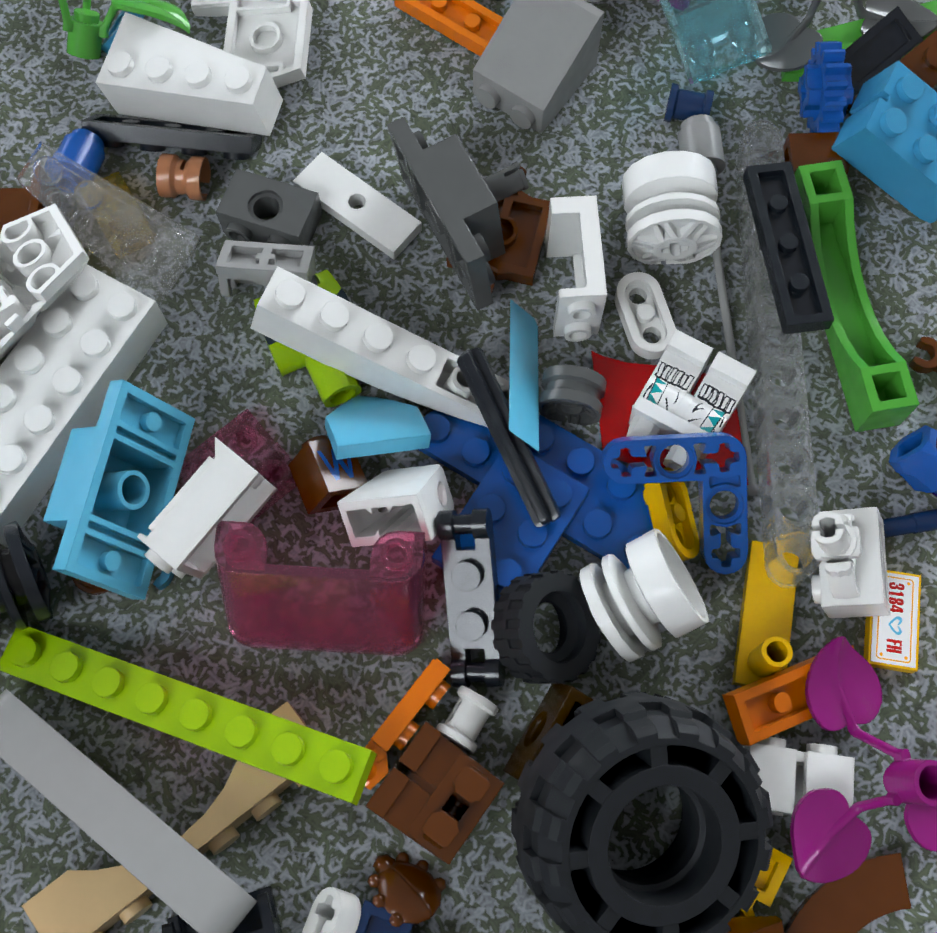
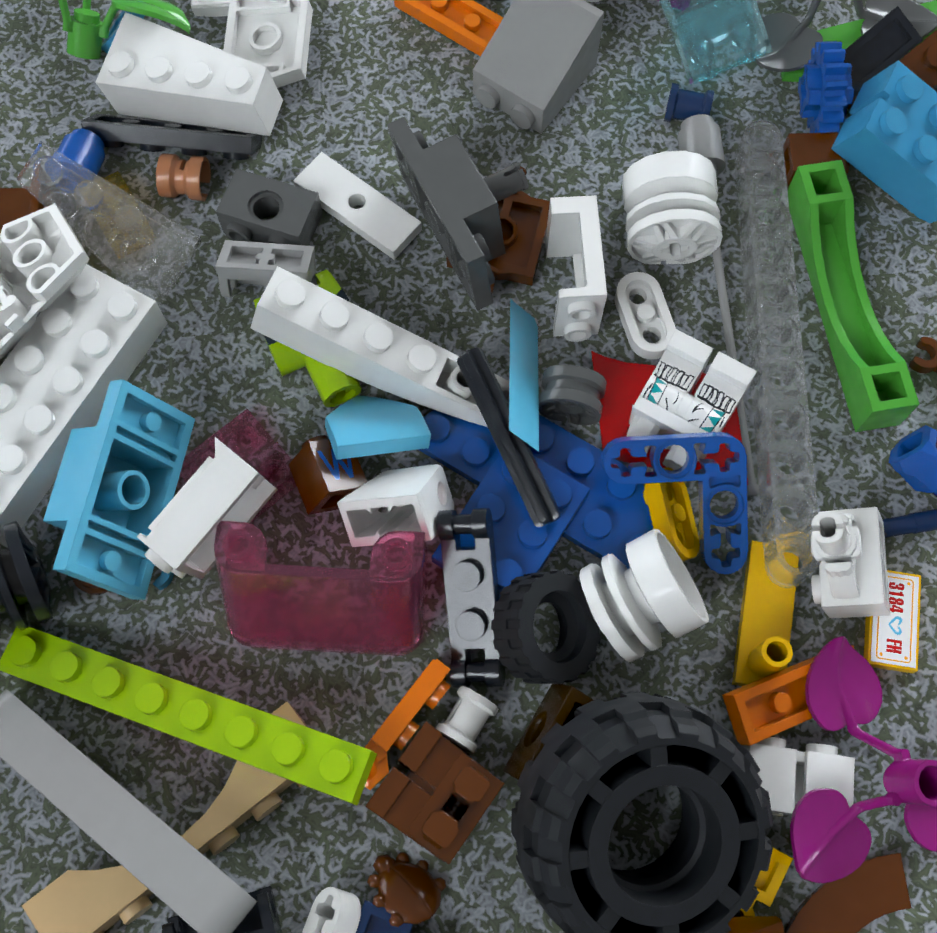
black plate [743,161,834,334] -> none

